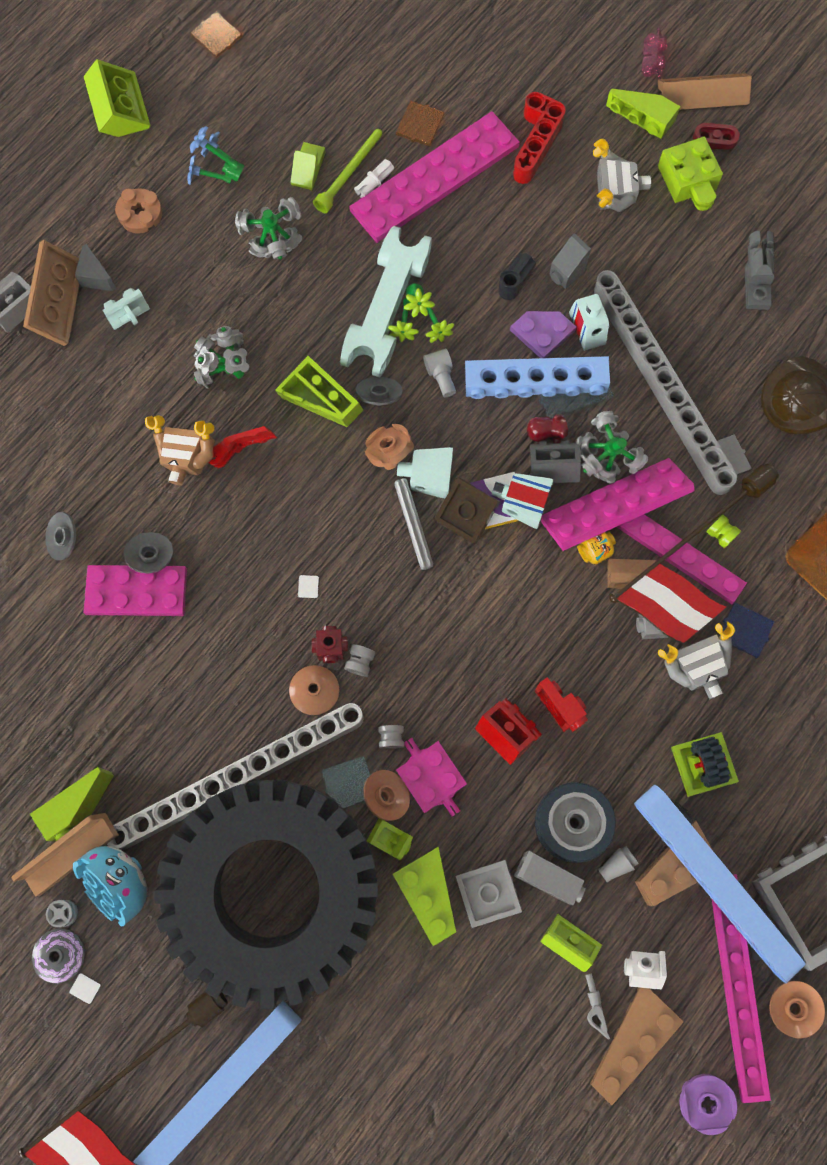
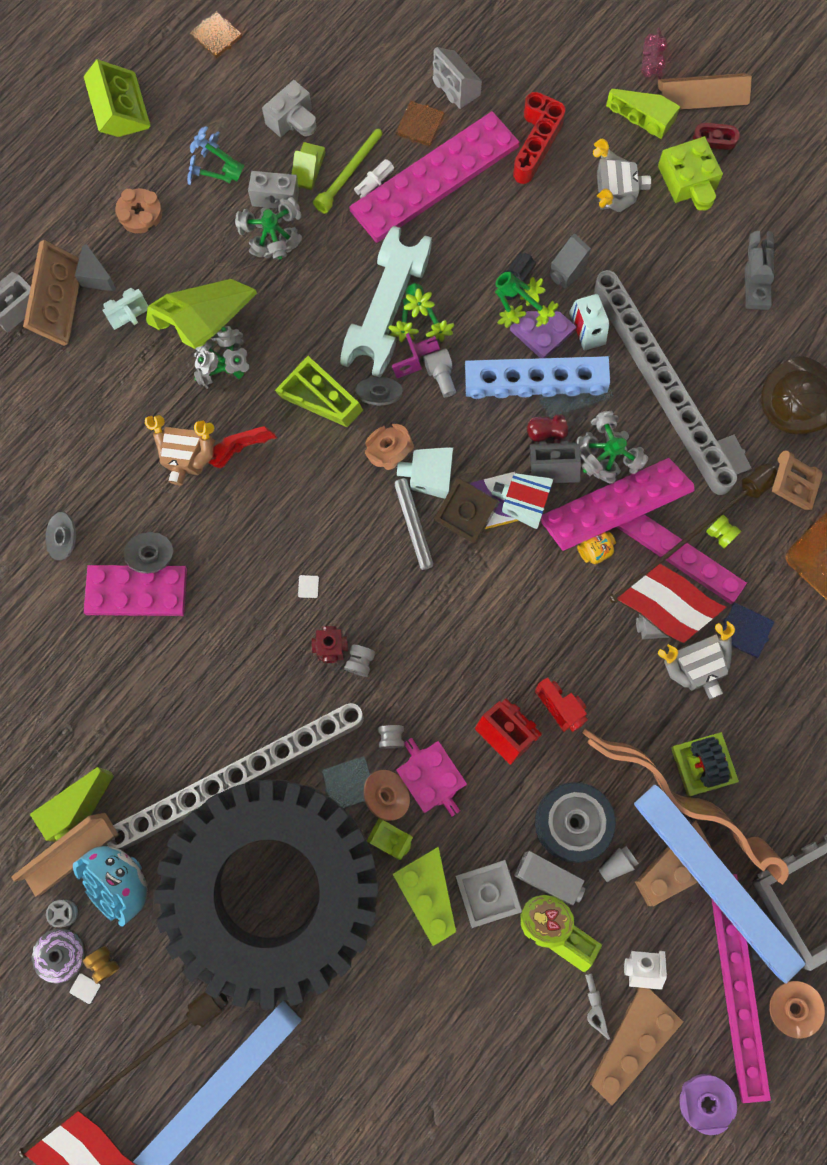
nougat dish [289,665,339,715] -> none
medium nougat panel [607,559,656,589] -> none
none -> pearl gold wheel [83,945,120,984]
none -> lime wedge [146,279,257,349]
none -> light grey brick [248,171,299,209]
none -> light grey brick [262,80,317,137]
none -> magenta bracket [392,333,440,378]
none -> light grey slope [433,47,482,109]
none -> plant [495,272,559,328]
none -> tile [521,895,574,948]
none -> nougat flag [582,729,789,885]
none -> medium nougat plate [772,451,822,510]

